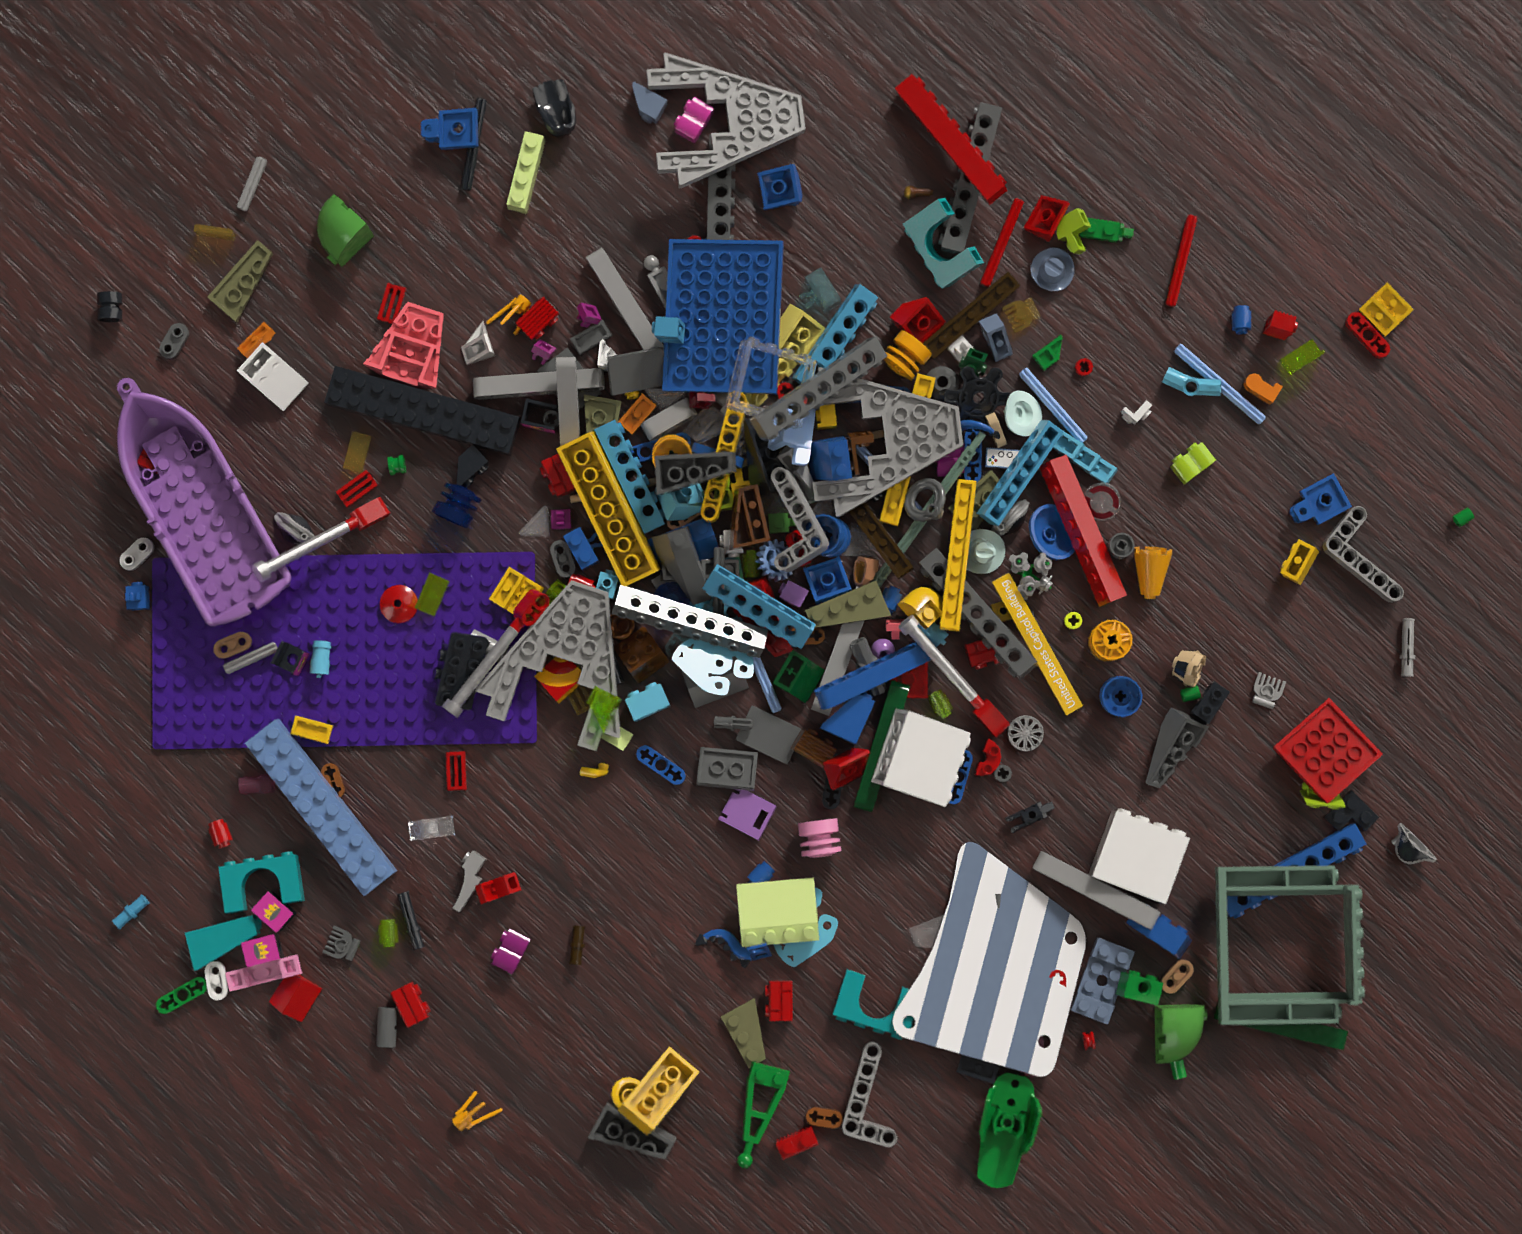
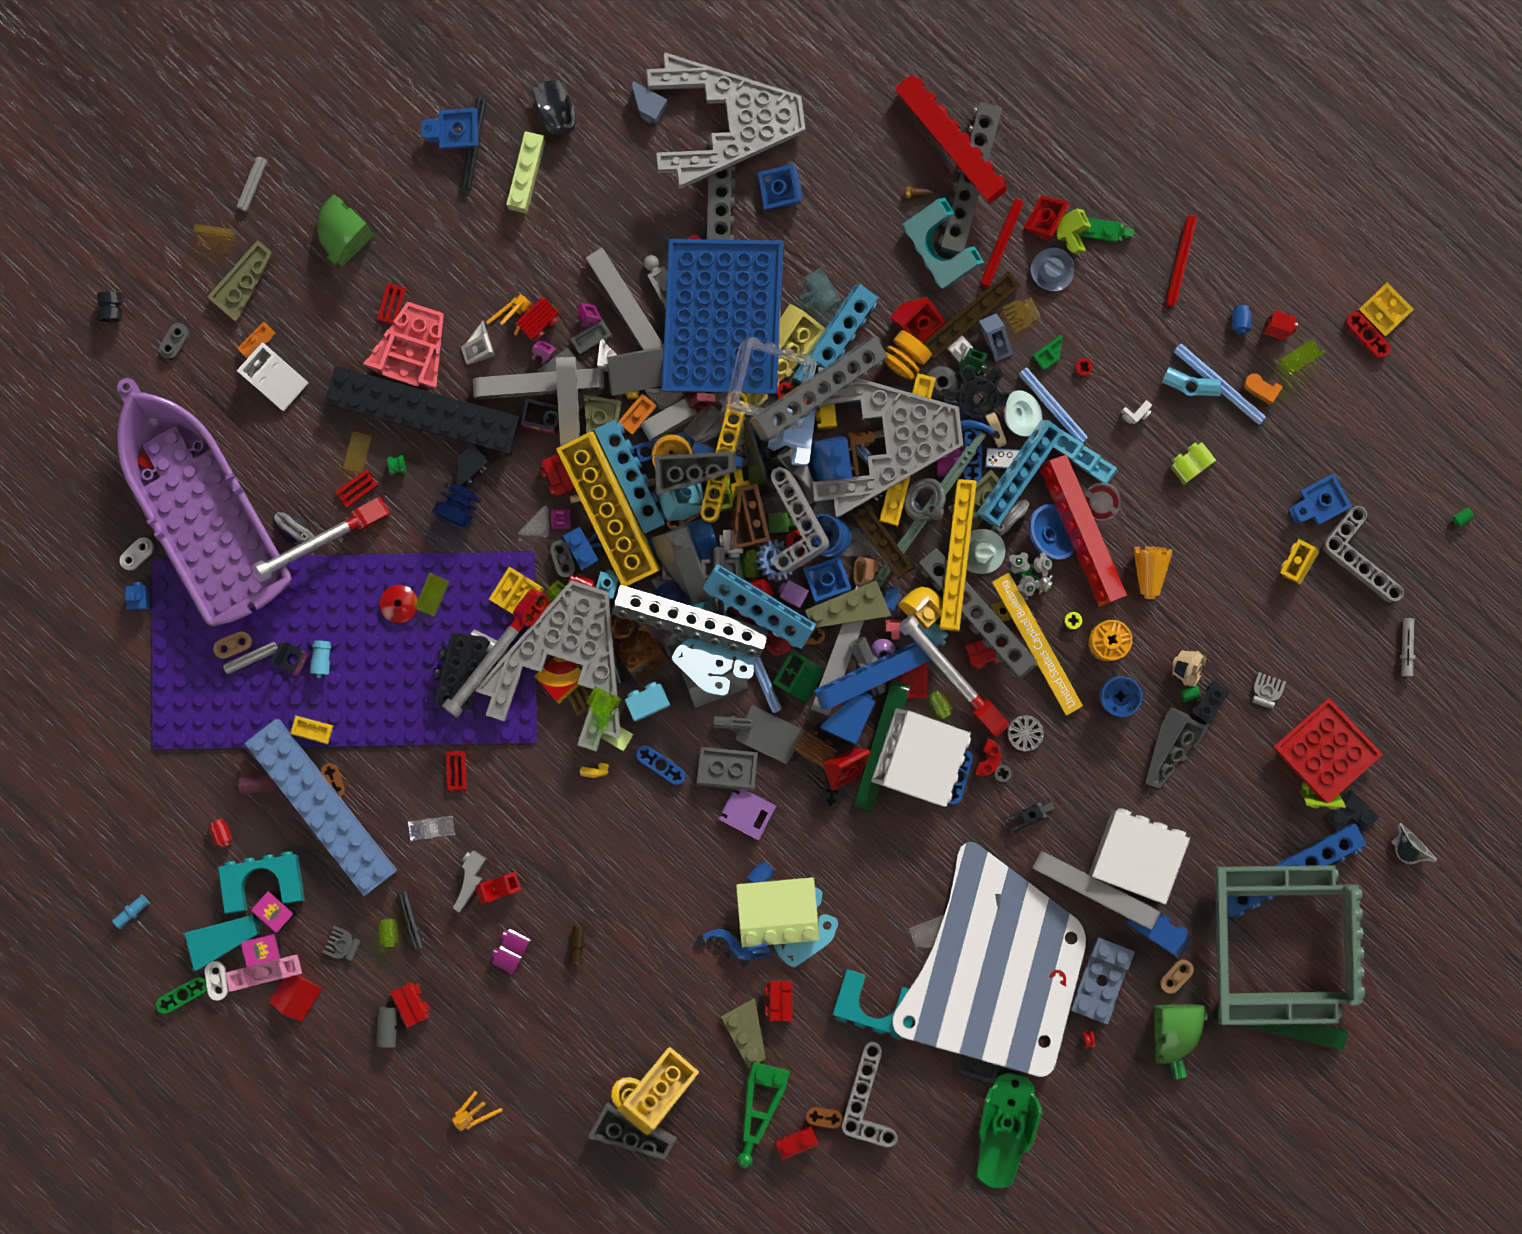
dark azure brick [652,316,685,344] -> none
dark pink brick [674,97,714,144] -> none
bright pink wheel [797,818,841,858] -> none
dark grey wheel [1106,533,1135,560] -> none
green brick [1116,970,1163,1006] -> none

